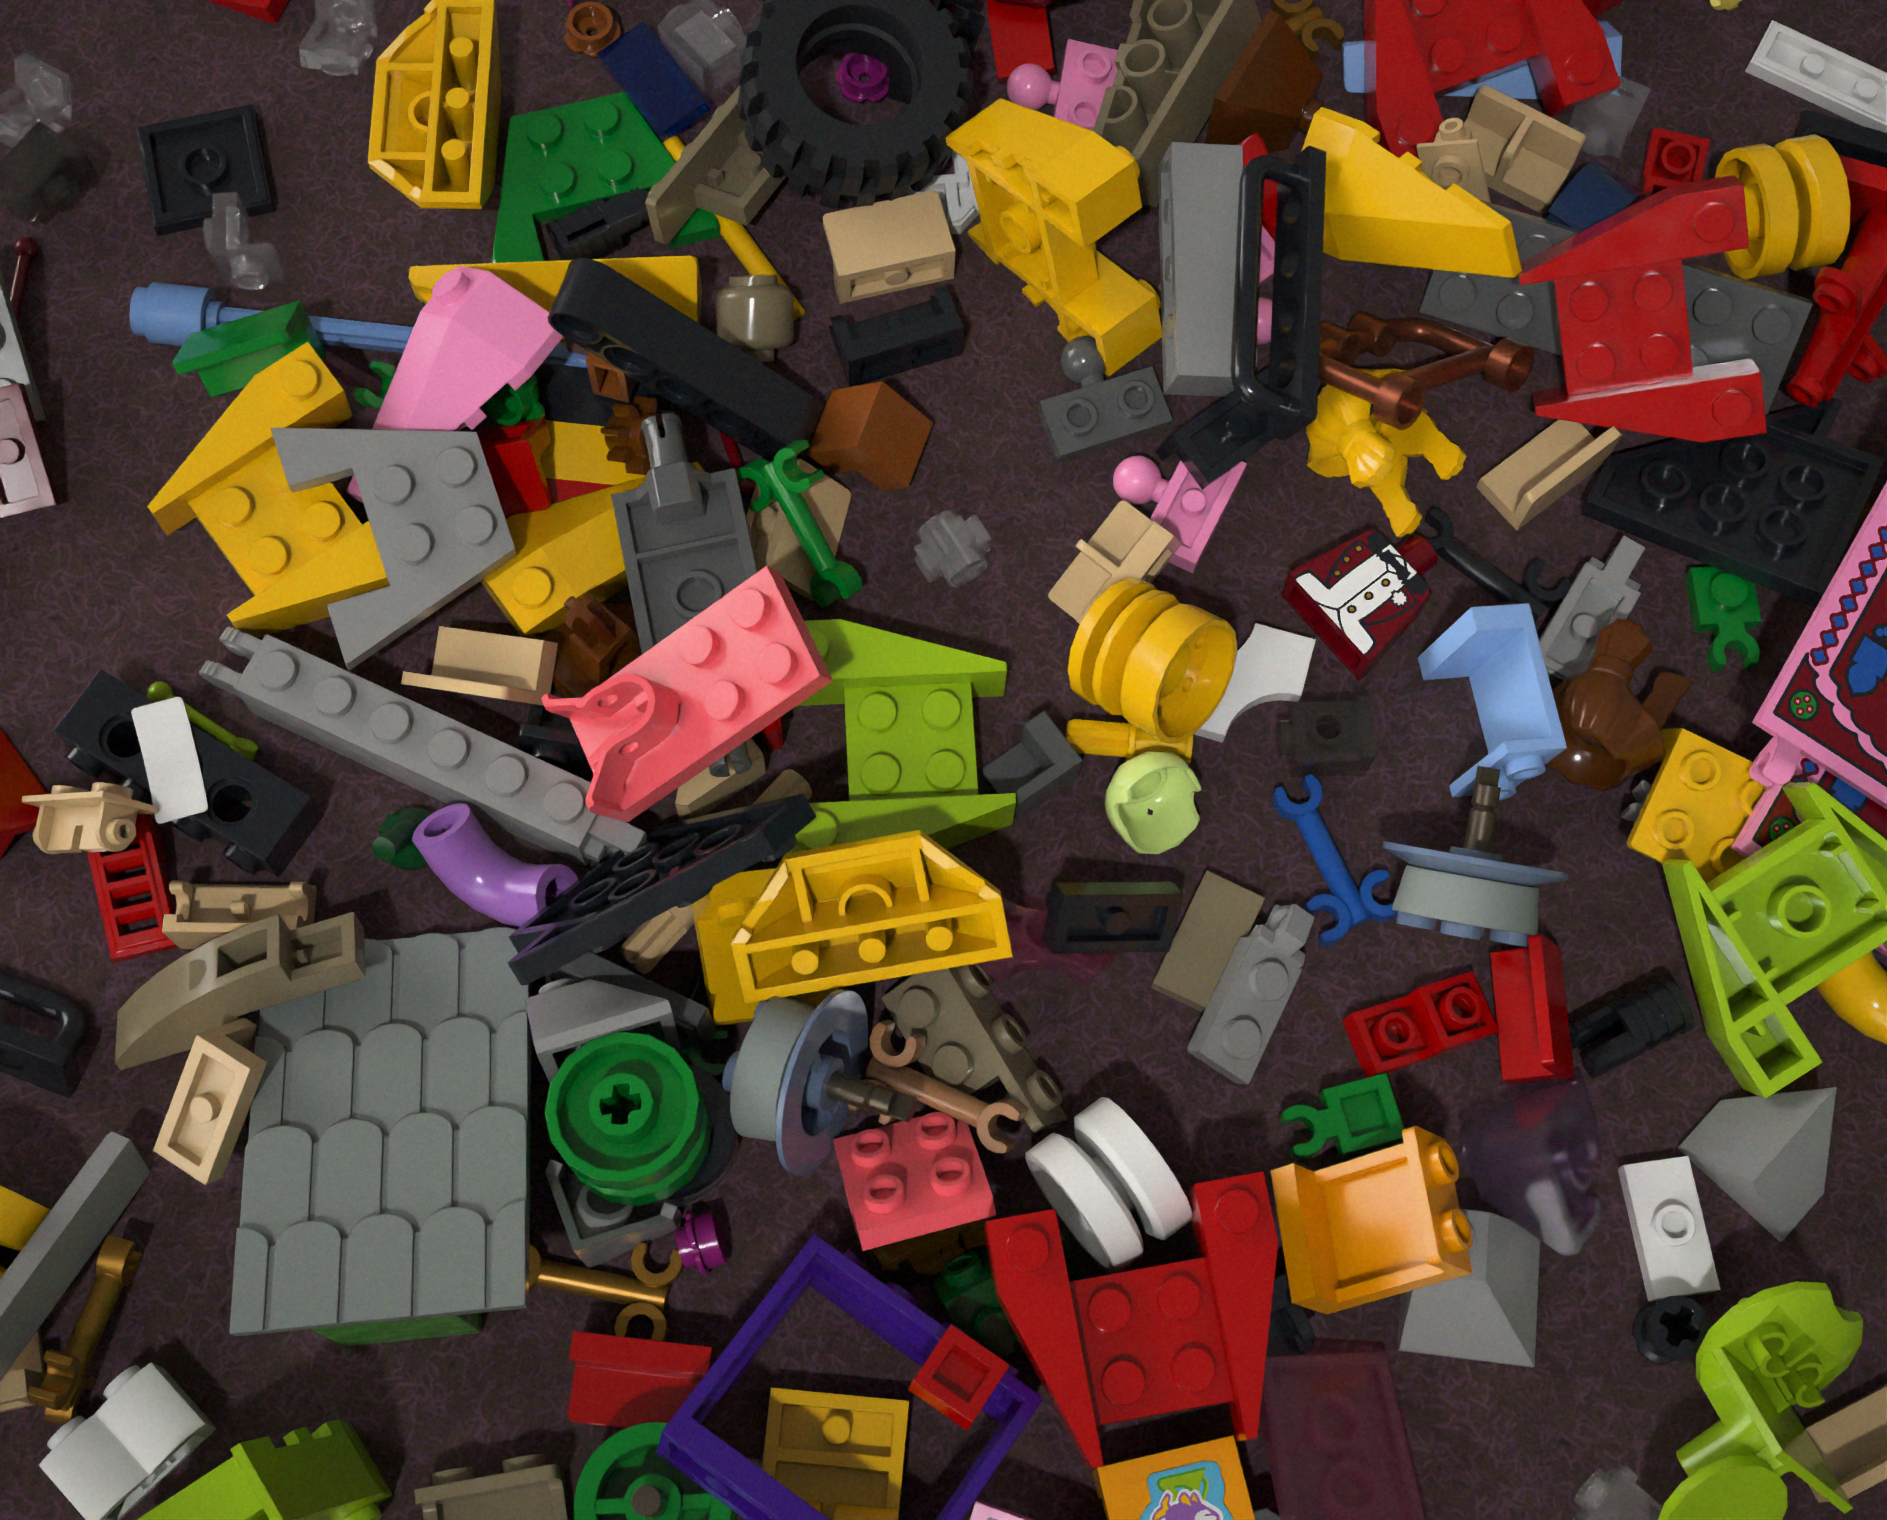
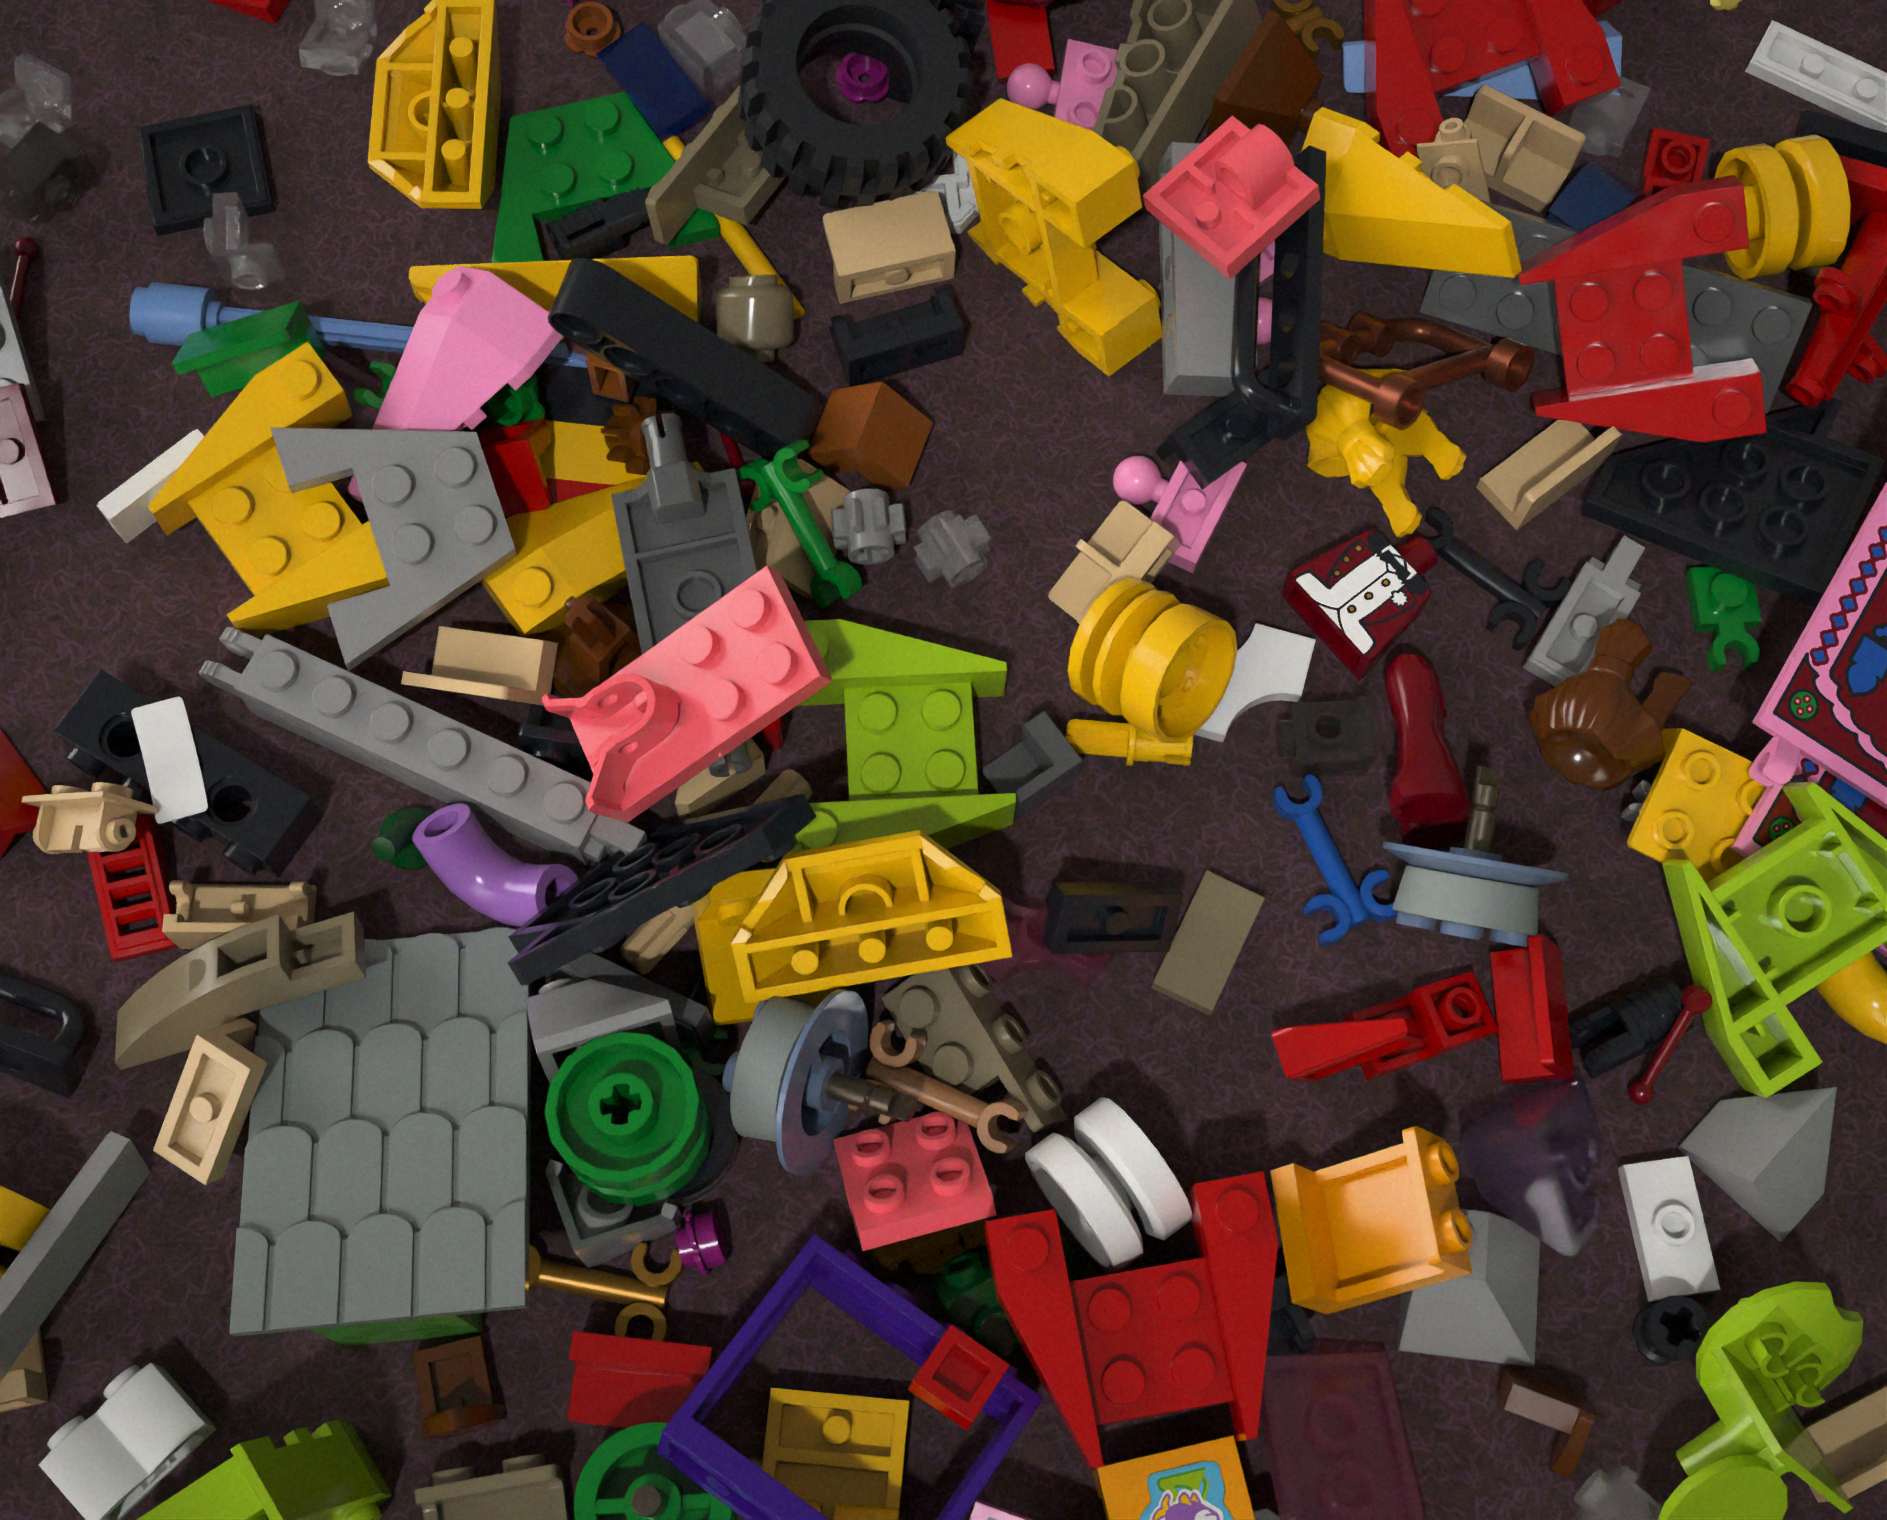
pearl gold bar [27,1235,143,1425] -> none
lime hinge [147,681,258,761] -> none
dark grey plate [1037,336,1173,462] -> none
yellowish green hair [1104,751,1202,855] -> none
light grey hinge [1187,904,1315,1085] -> none
green plate [1278,1073,1404,1160] -> none
light blue panel [1418,603,1567,801] -> none
none -> white plate [97,429,204,544]
none -> reddish brown tile [412,1335,506,1439]
none -> light grey gear [831,489,906,565]
none -> coral plate [1142,115,1320,280]
none -> red slope [1271,1017,1428,1083]
none -> dark red piece [1385,654,1472,850]
none -> reddish brown tile [1496,1366,1597,1478]
none -> dark red hinge [1627,984,1712,1105]

